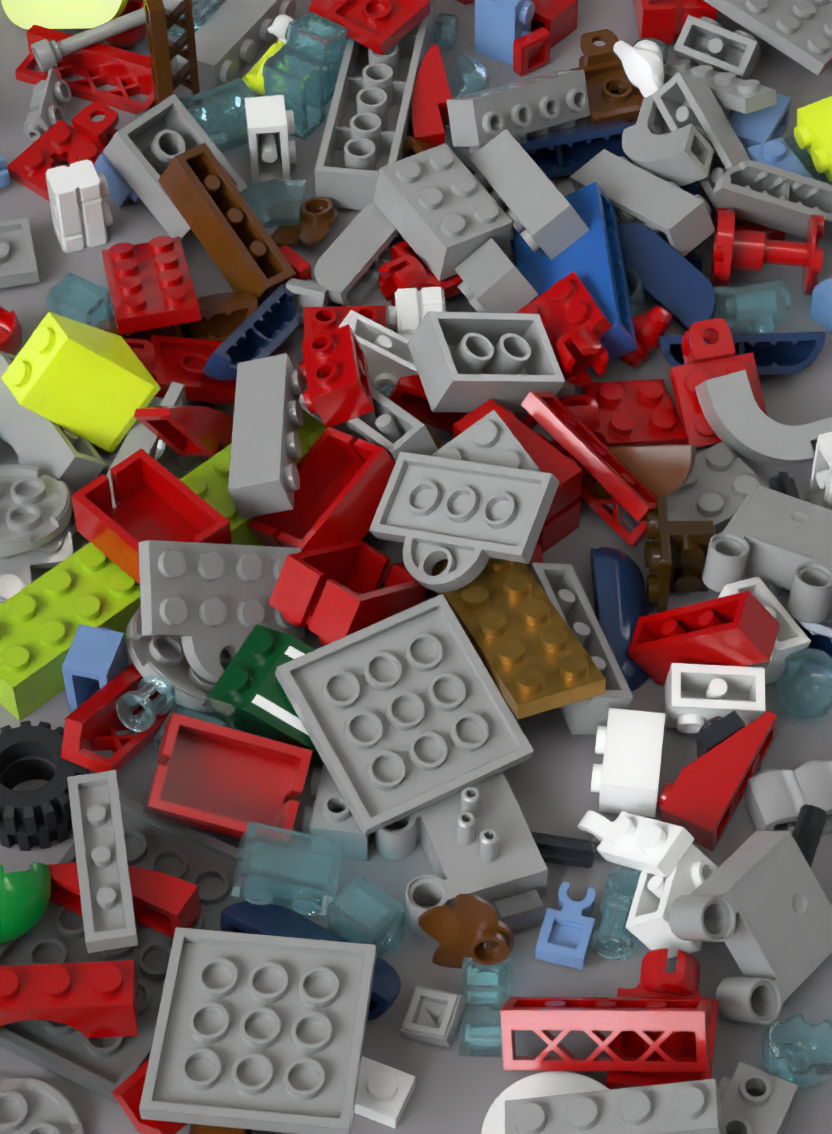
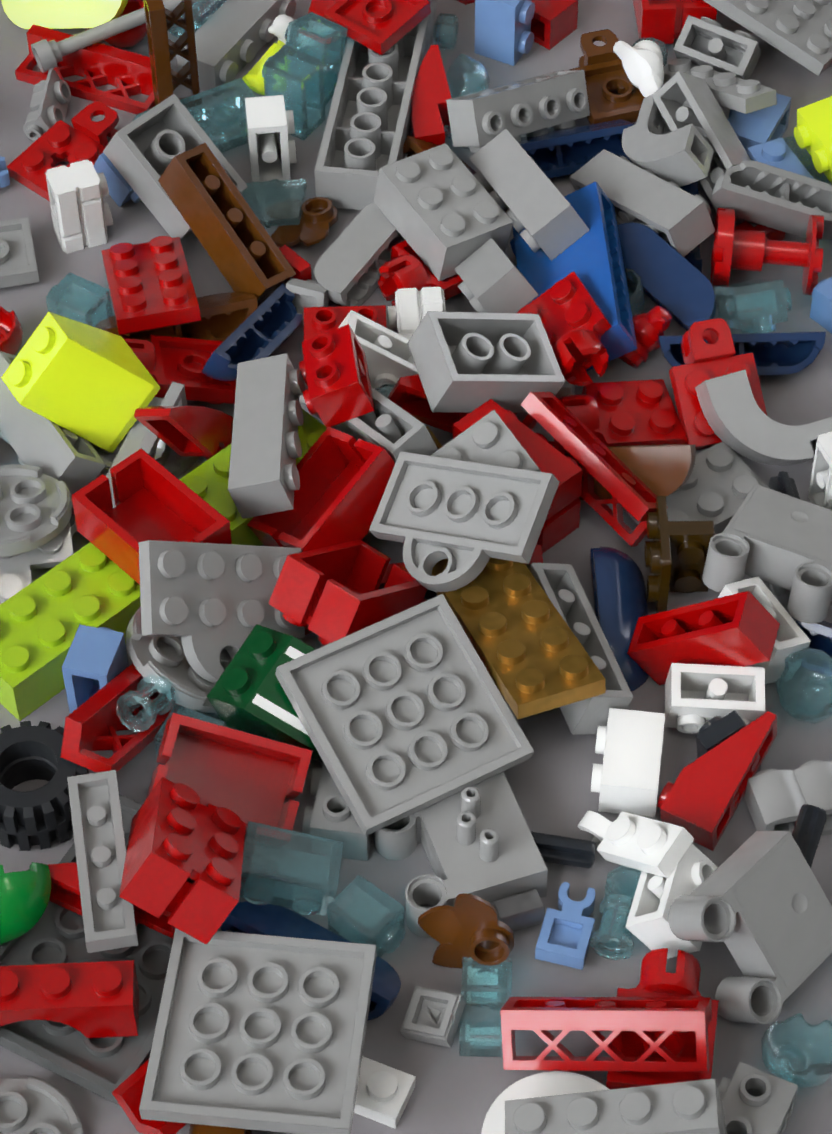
red tile [513,27,551,77] -> none
none -> red piece [119,776,246,945]

